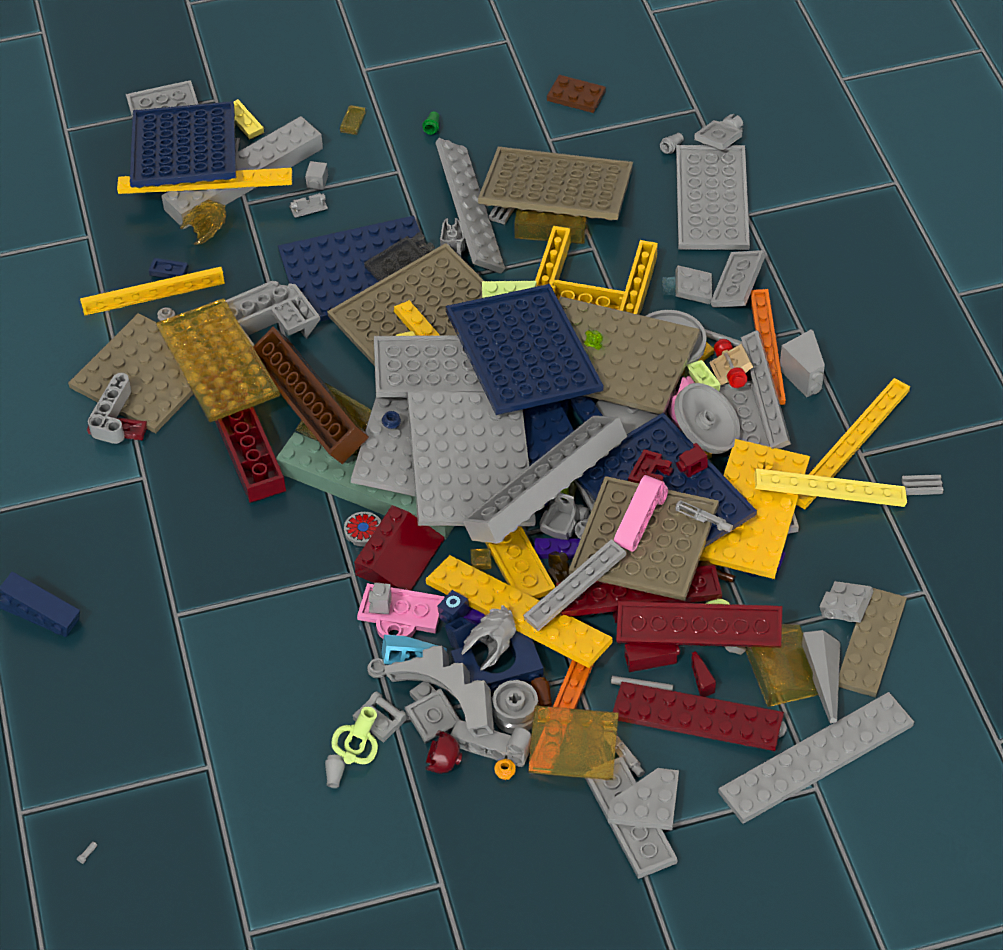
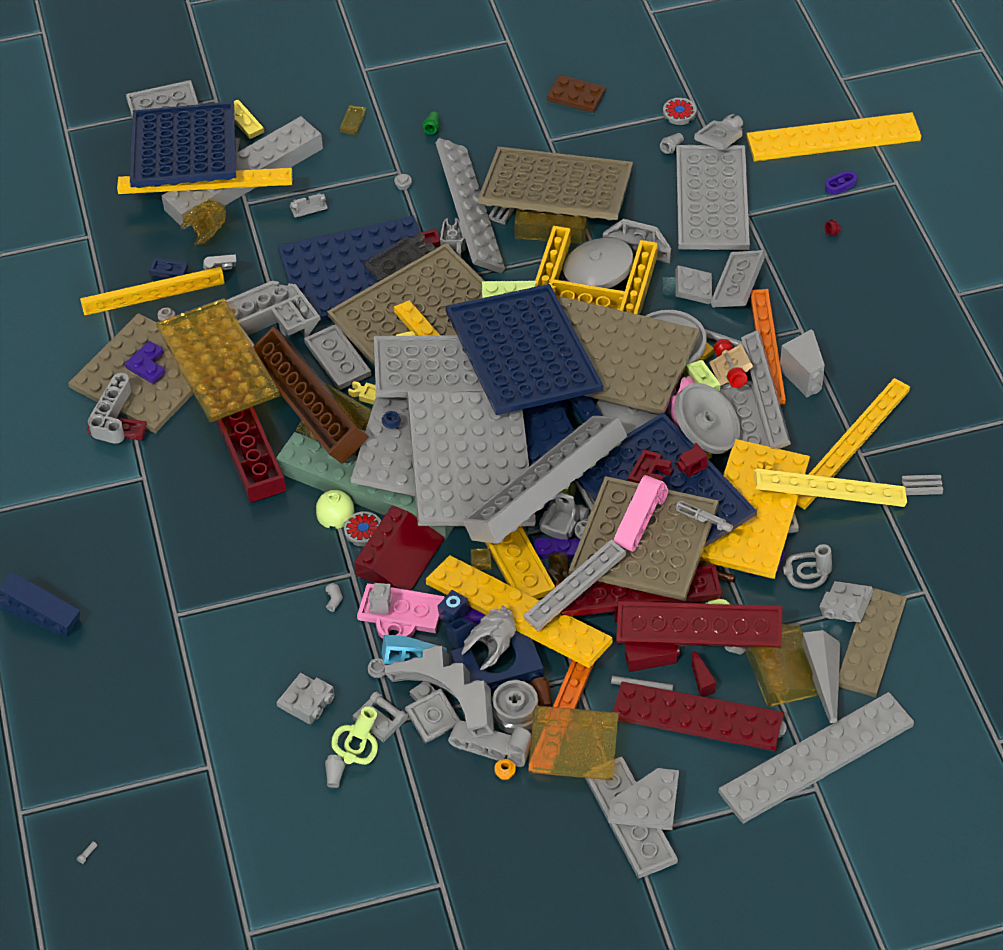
light grey brick [305,161,328,190] -> none
dark red cylinder [425,730,462,774] -> none
clear neon green plate [584,330,603,350] -> none
light grey piece [600,725,645,777] -> none
none -> dark purple plate [125,341,165,384]
none -> light grey plate [203,254,236,270]
none -> light grey plate [277,673,335,725]
none -> light grey plate [304,324,371,390]
none -> yellowish green cylinder [316,490,355,529]
none -> light grey arm [326,583,343,612]
none -> light yellow plate [348,382,376,405]
none -> light grey plate [394,174,412,190]
none -> dark red plate [420,229,441,249]
none -> light grey dish [563,238,634,289]
none -> light grey wedge [603,219,671,263]
none -> tile [663,98,697,125]
none -> yellow plate [746,112,921,161]
none -> light grey piece [783,544,833,589]
none -> dark purple plate [825,171,857,195]
none -> dark red plate [825,219,840,236]

